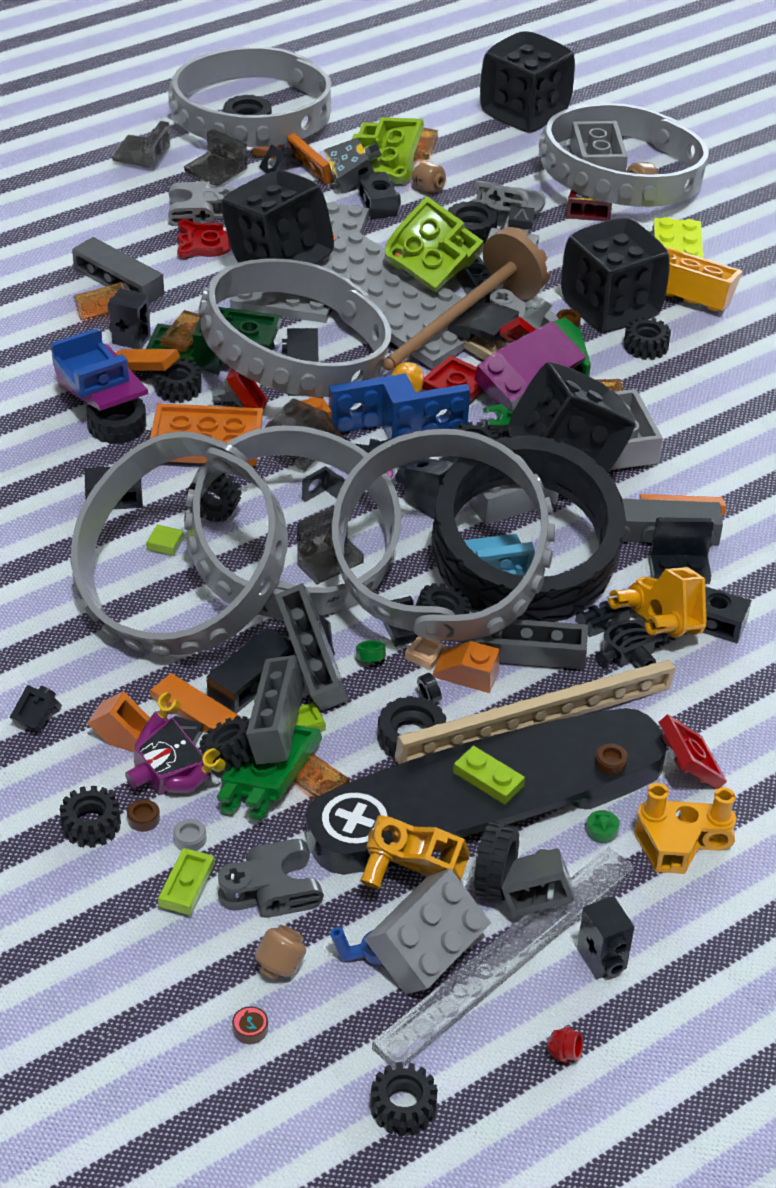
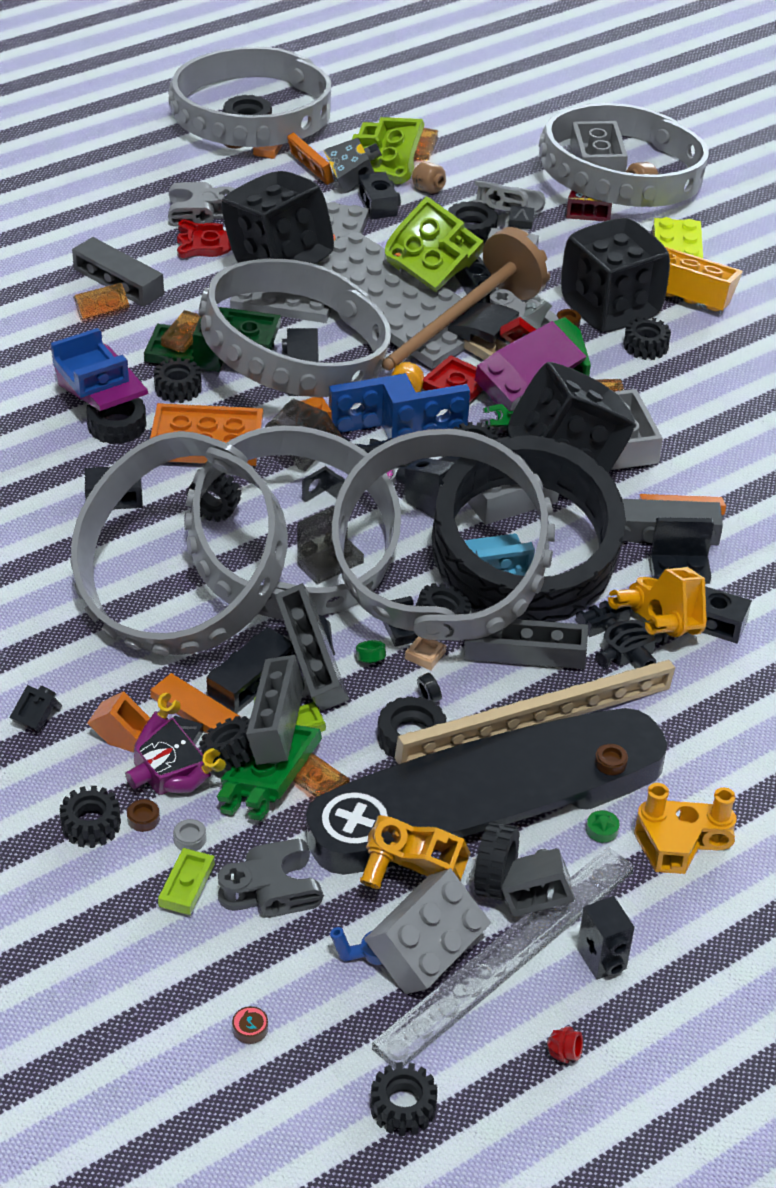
black brick [108,288,151,349] -> none
clear smoke bracket [112,121,170,169] -> none
orange tile [116,349,180,371] -> none
lime tile [146,524,184,556] -> none
clear smoke bracket [184,129,248,186] -> none
red piece [212,367,268,412] -> none
medium nougat head [255,925,307,980] -> none
black bracket [259,144,303,173] -> none
orange slope [432,641,500,693] -> none
lime plate [453,745,525,805] -> none
black piece [480,31,575,131] -> none
red plate [658,714,727,789] -> none

